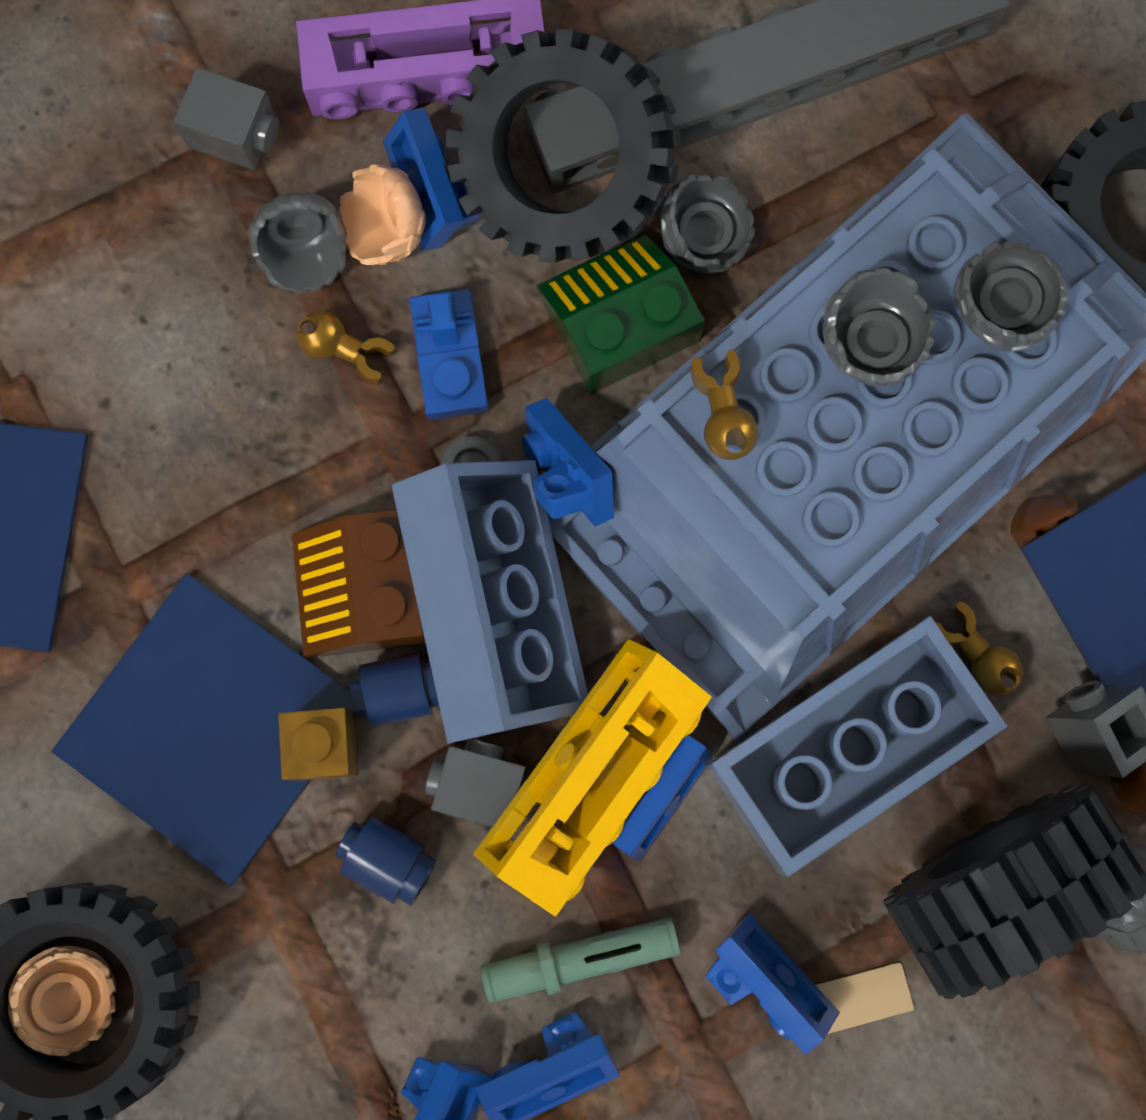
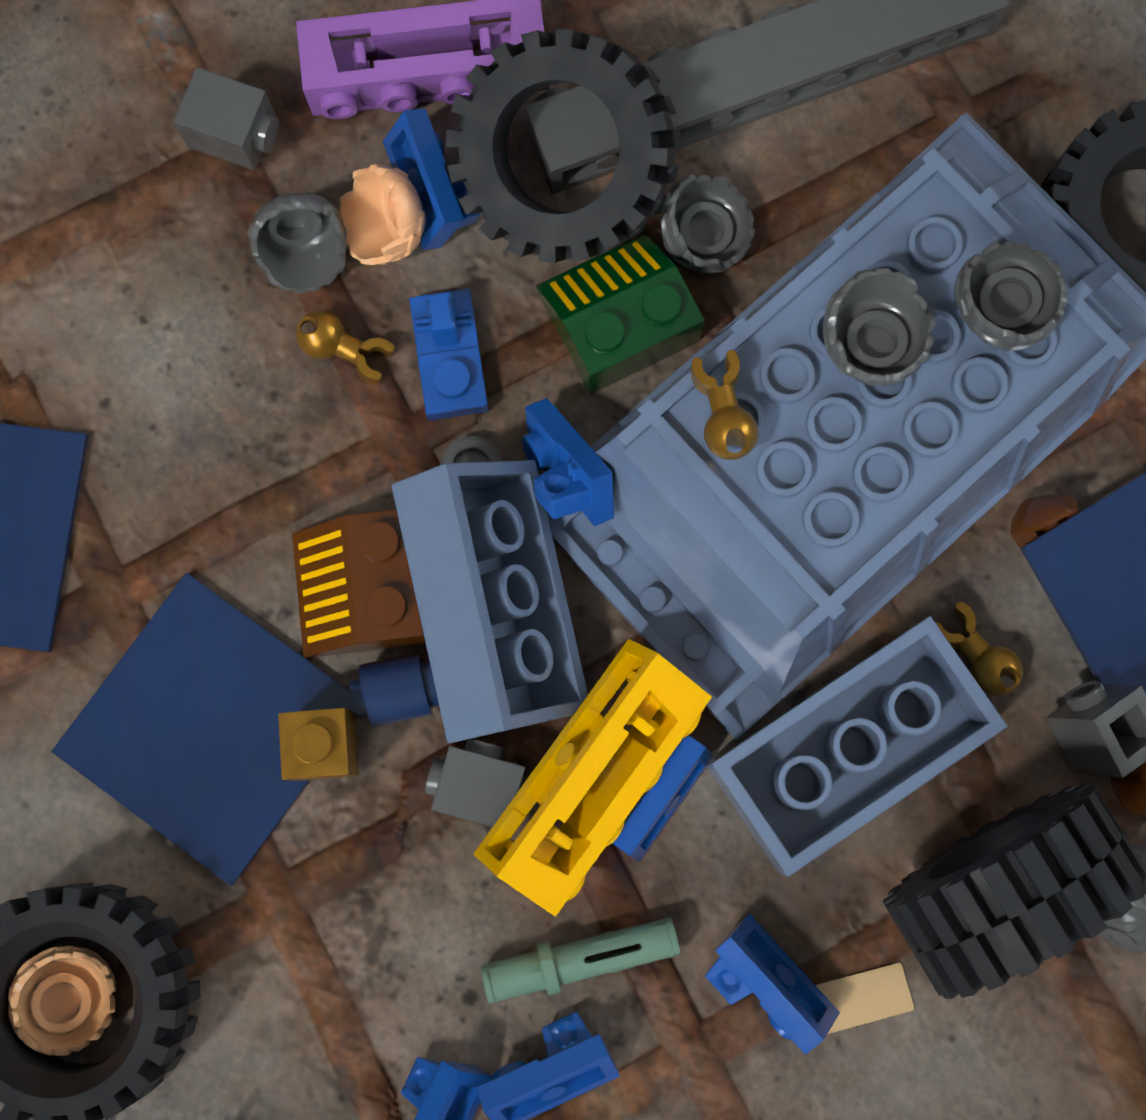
dark blue brick [335,816,437,906] -> none

